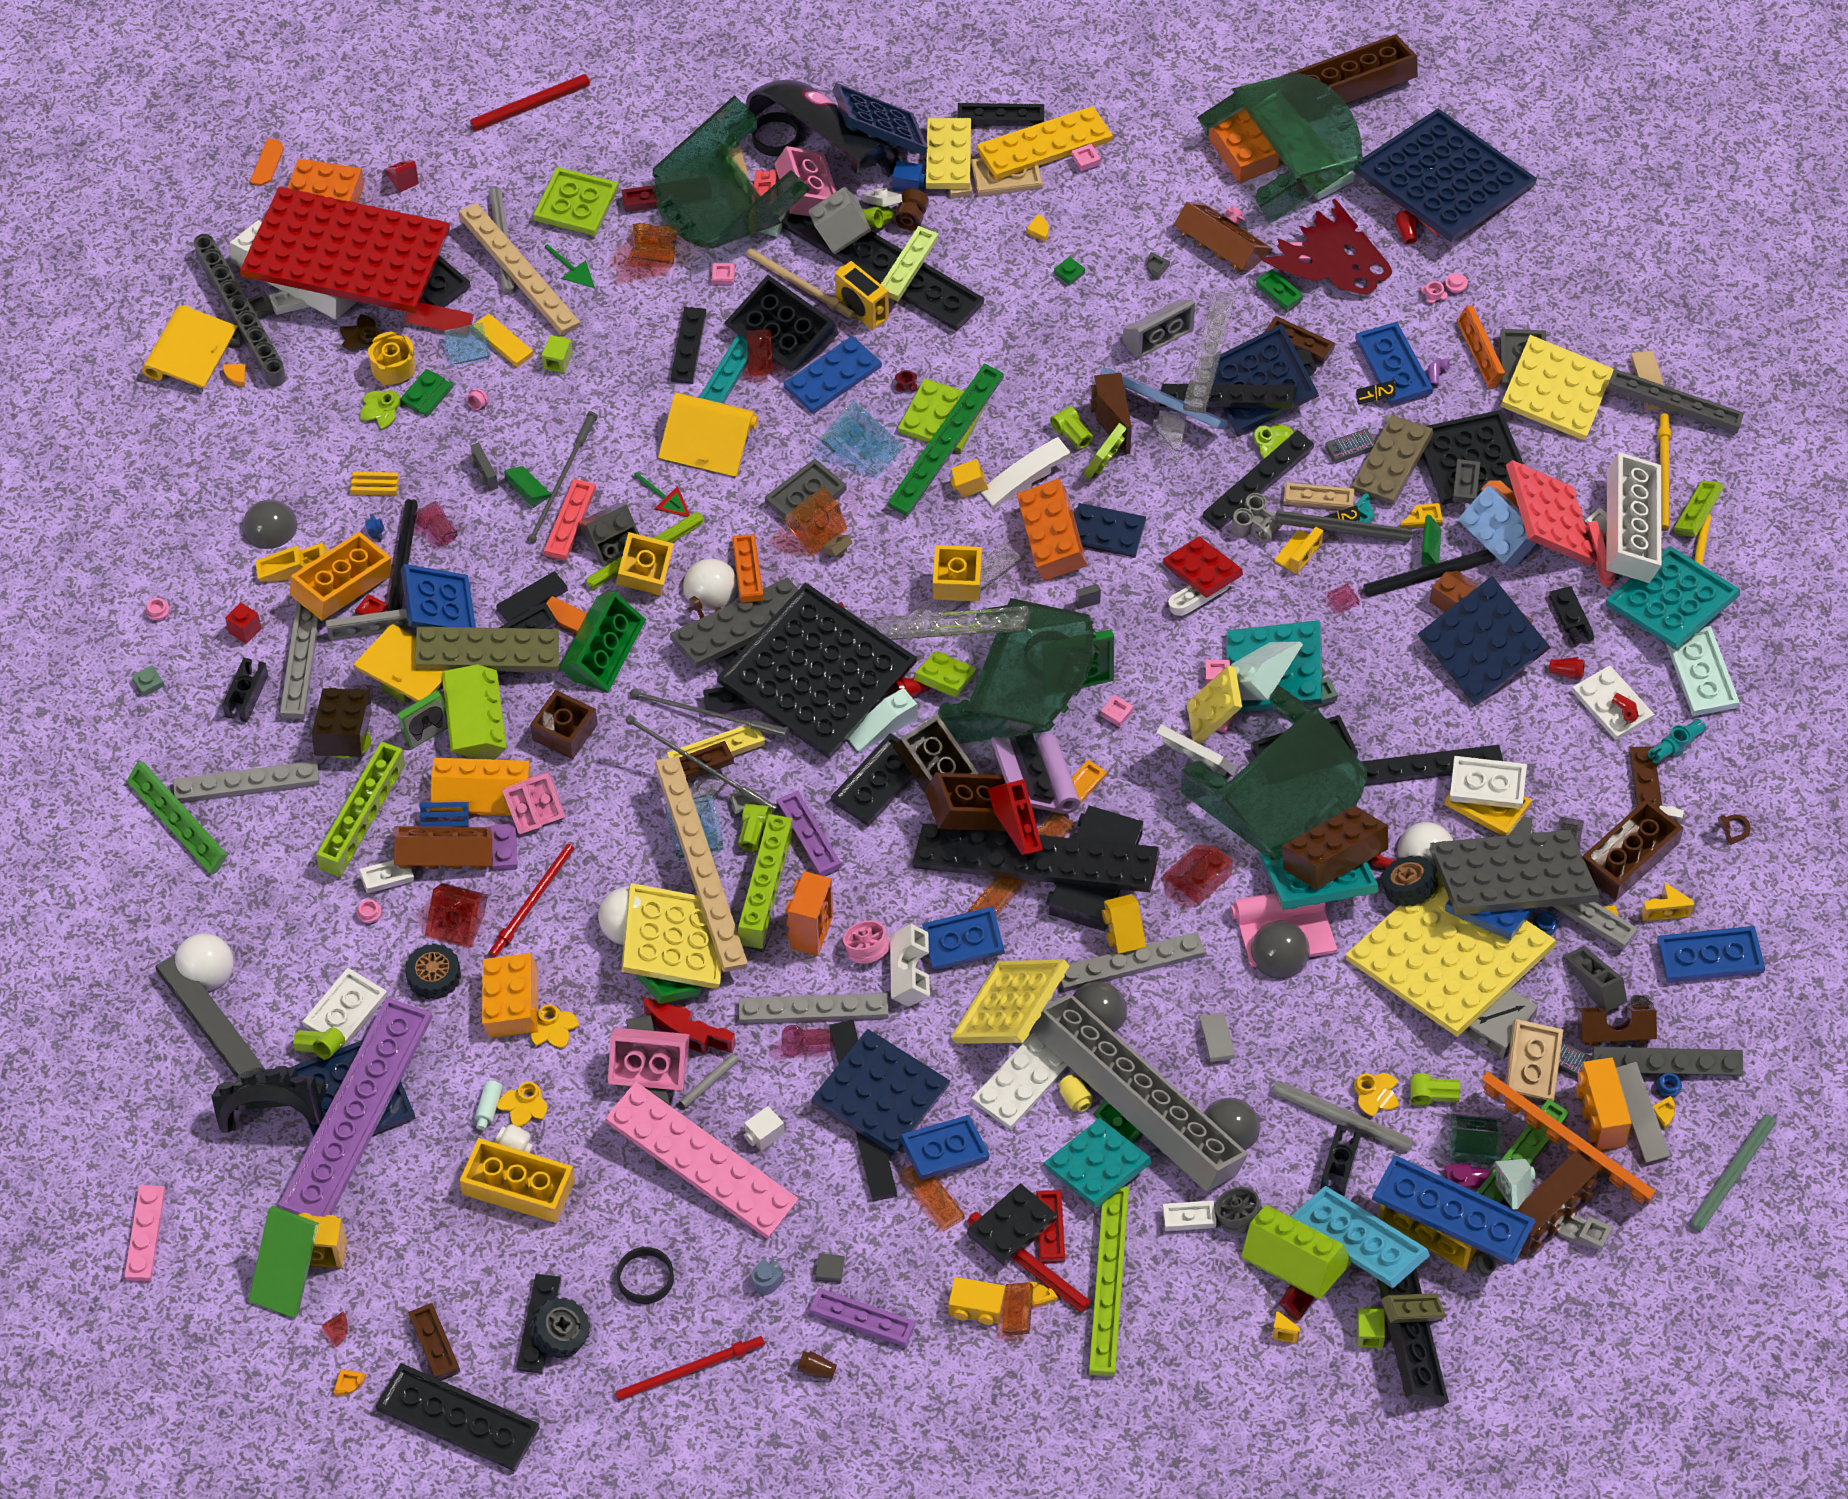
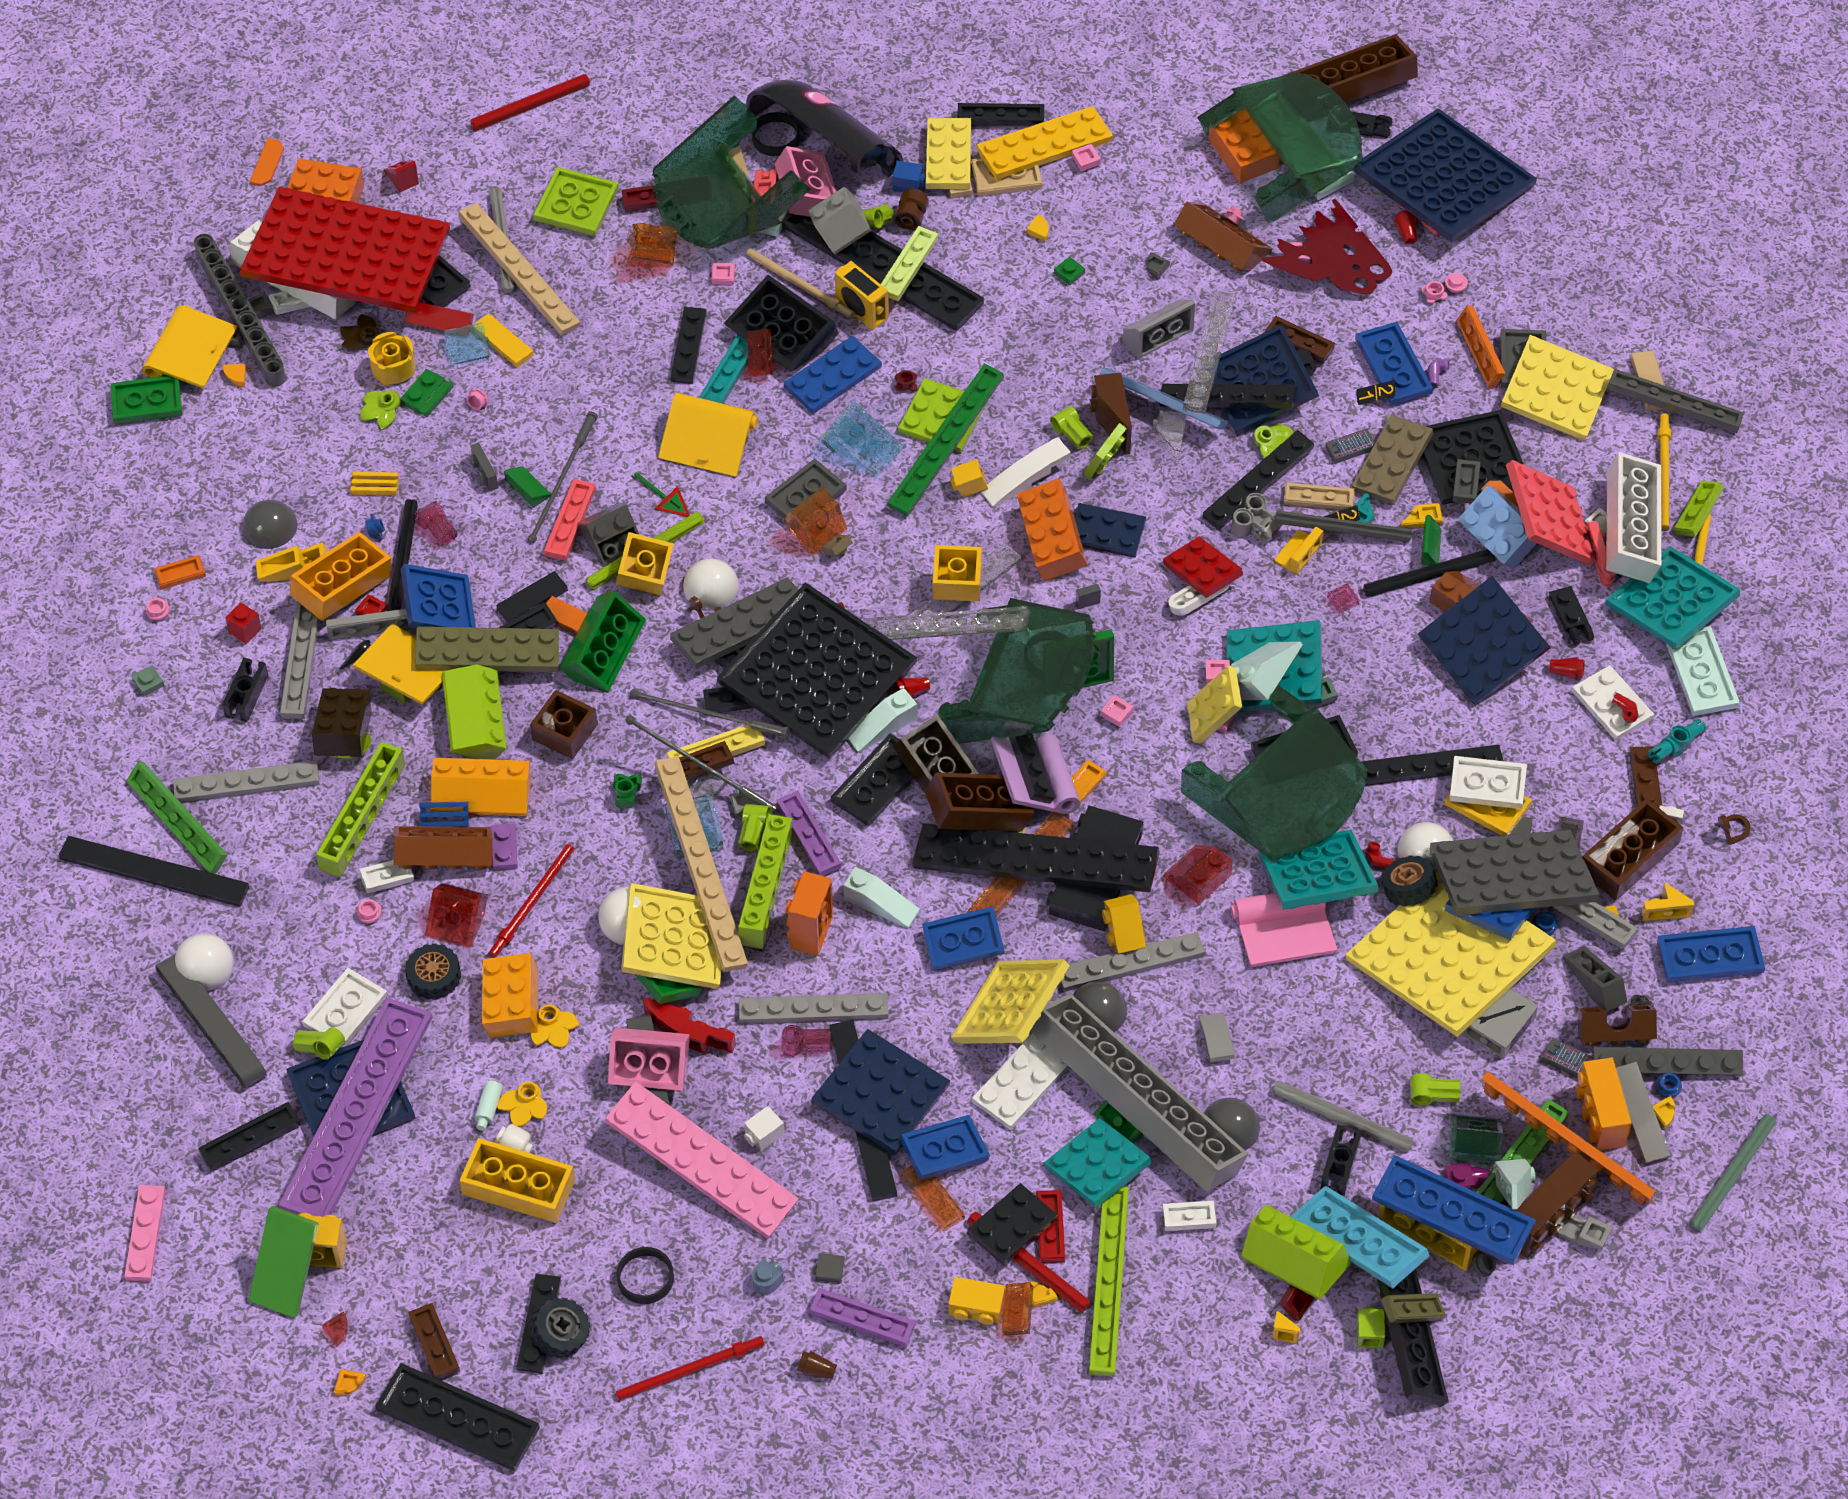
black piece [211,1066,327,1133] -> none
tile [397,691,448,750] -> none
bright pink slope [502,771,566,835] -> none
lime brick [541,335,573,373] -> none
green piece [545,244,595,288] -> none
light grey bar [679,1053,739,1109] -> none
orange tile [732,534,764,603] -> none
dark blue plate [832,83,928,155] -> none
bright pink wheel [843,920,890,964] -> none
white plate [861,188,902,207] -> none
white arch [890,924,930,1007] -> none
lime plate [914,651,977,698] -> none
red slope [988,779,1043,855] -> none
light yellow brick [1058,1074,1093,1113] -> none
white plate [1156,724,1237,776] -> none
dark grey wheel [1215,1187,1262,1234] -> none
dark grey piece [1251,920,1310,979] -> none
green plate [1256,269,1303,312] -> none
reddish brown brick [1282,805,1389,890] -> none
yellow plate [1354,1073,1399,1117] -> none
tan tile [1505,1019,1563,1102] -> none
none -> black tile [59,836,249,907]
none -> green plate [110,376,183,424]
none -> orange tile [154,555,206,590]
none -> black plate [198,1102,301,1172]
none -> black bar [339,640,371,670]
none -> green plate [613,774,642,808]
none -> light aqua slope [843,867,920,929]
none -> black hinge [1329,109,1393,138]

